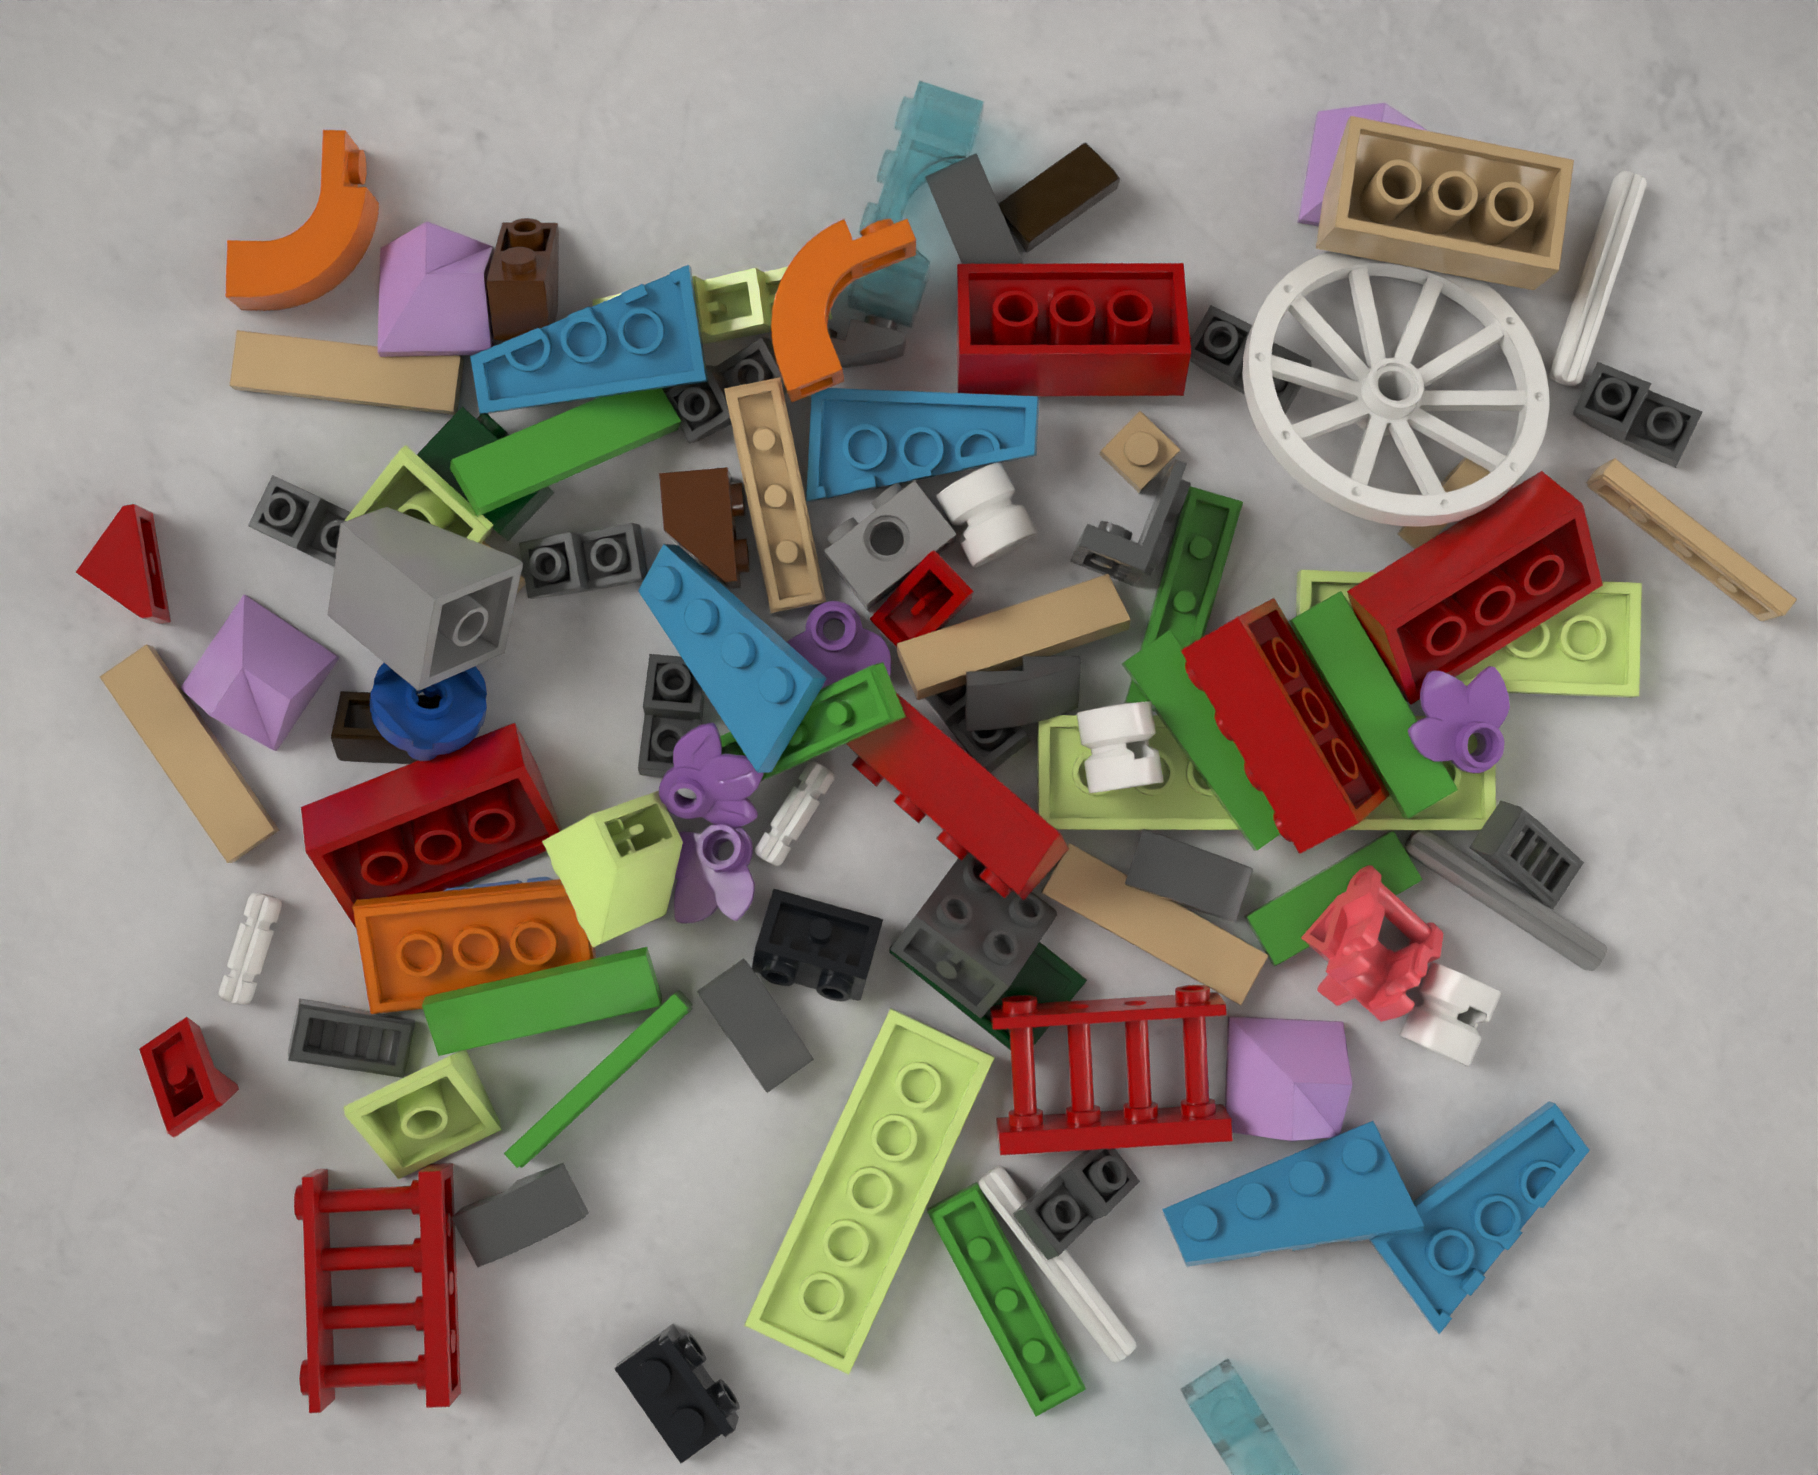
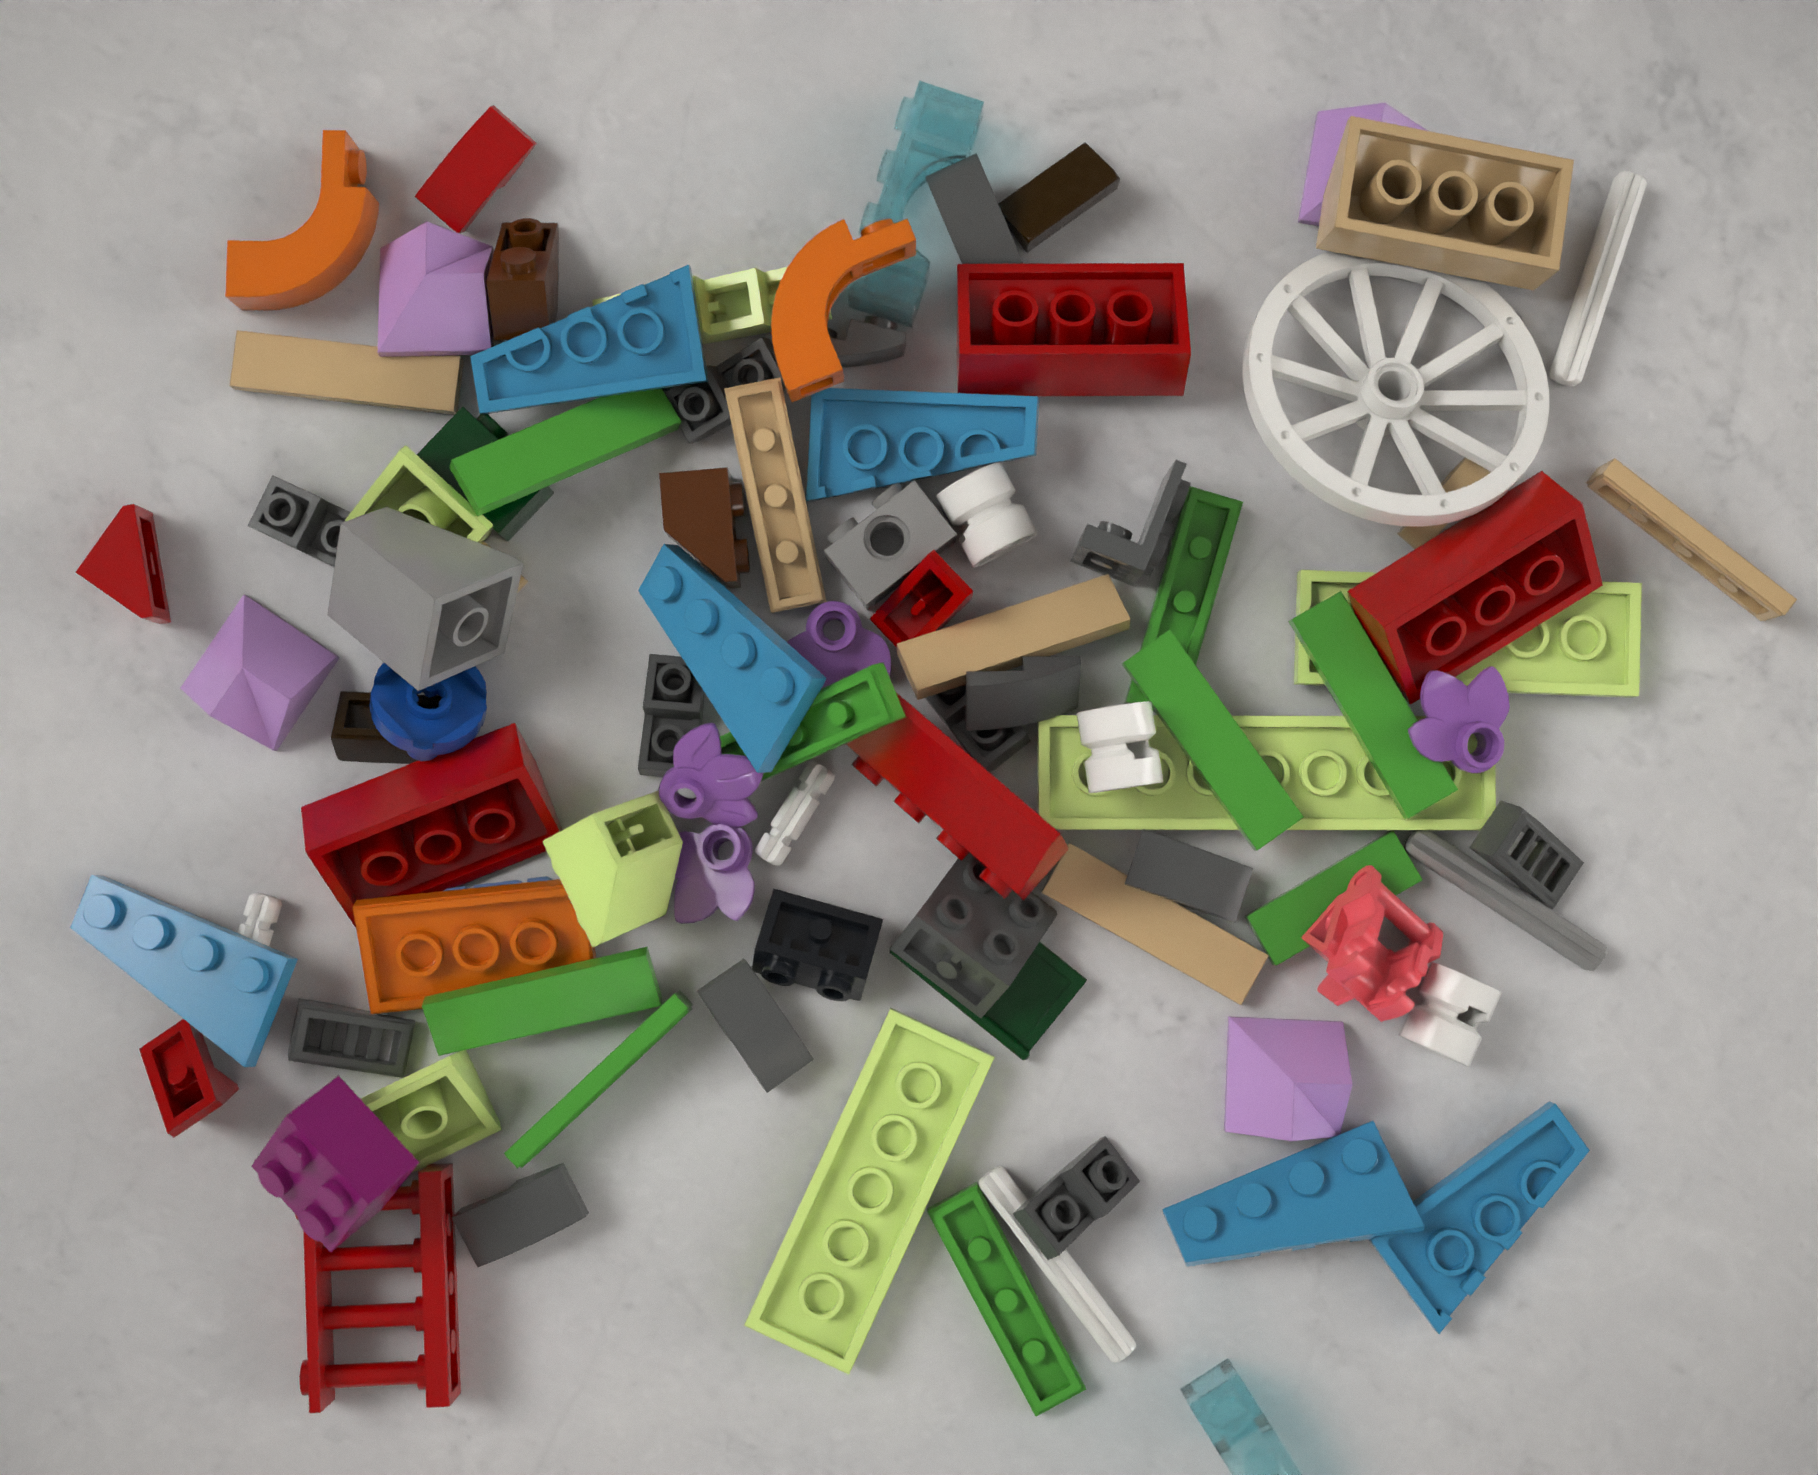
tan tile [100,644,280,863] -> none
dark grey slope [519,523,648,599] -> none
black bracket [614,1324,740,1463] -> none
red fence [990,985,1232,1155] -> none
tan plate [1099,411,1180,493] -> none
red slope [1180,598,1390,854] -> none
dark grey slope [1190,305,1312,414] -> none
dark grey slope [1573,362,1703,468] -> none
none -> dark azure wing [70,875,298,1068]
none -> magenta brick [251,1075,420,1252]
none -> red slope [415,105,537,234]

